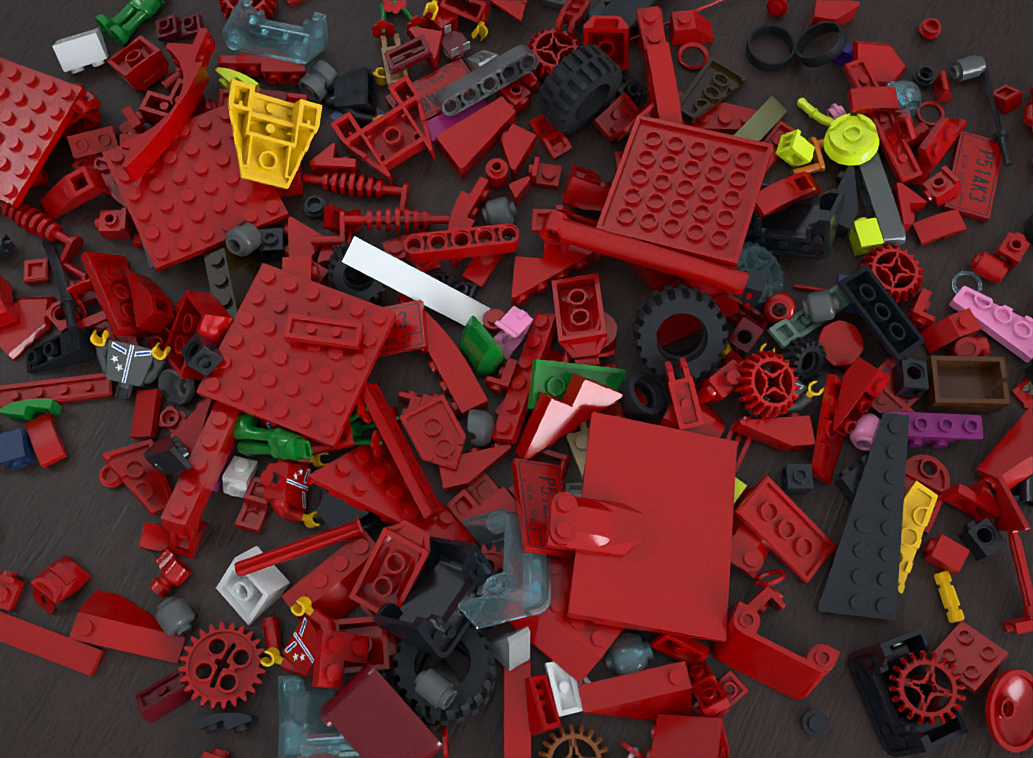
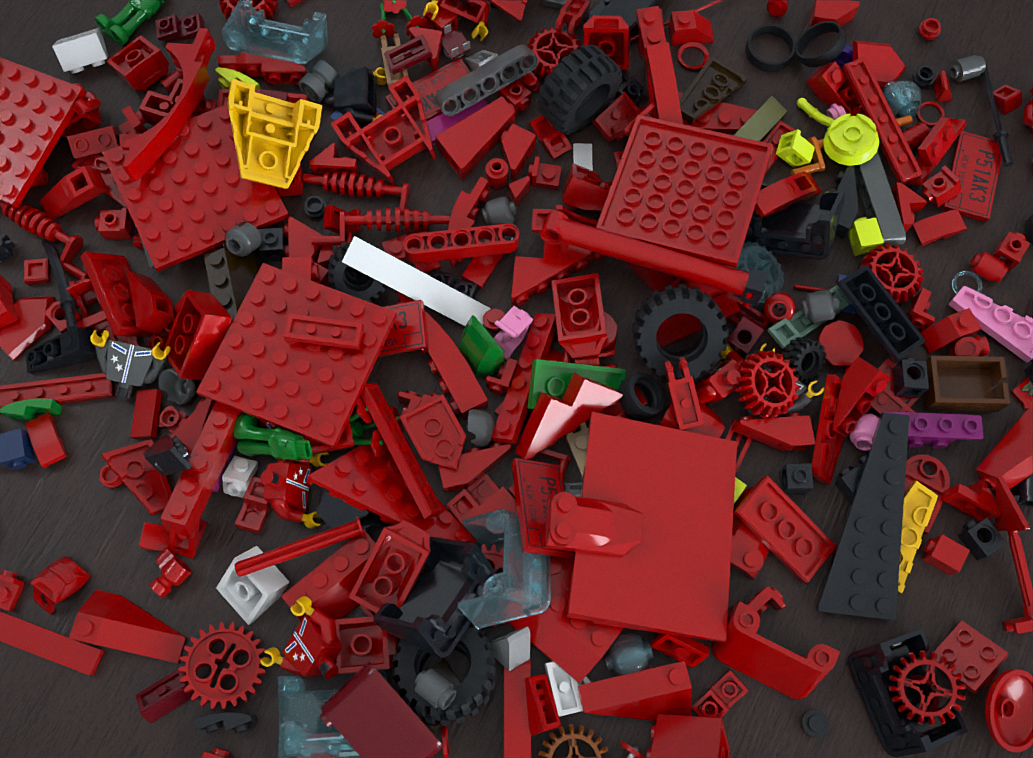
dark grey head [155,596,195,637] -> none
black brick [180,332,223,377] -> none
red pin [260,616,283,650] -> none
red plate [312,629,369,689] -> none
red slope [688,661,731,717] -> none
red piece [754,569,786,587] -> none
red slope [847,87,899,114] -> none
red slope [893,108,917,140] -> none
yellow axle [934,571,964,623] -> none
none -> white sticker [573,143,593,171]
none -> red slope [806,61,866,116]

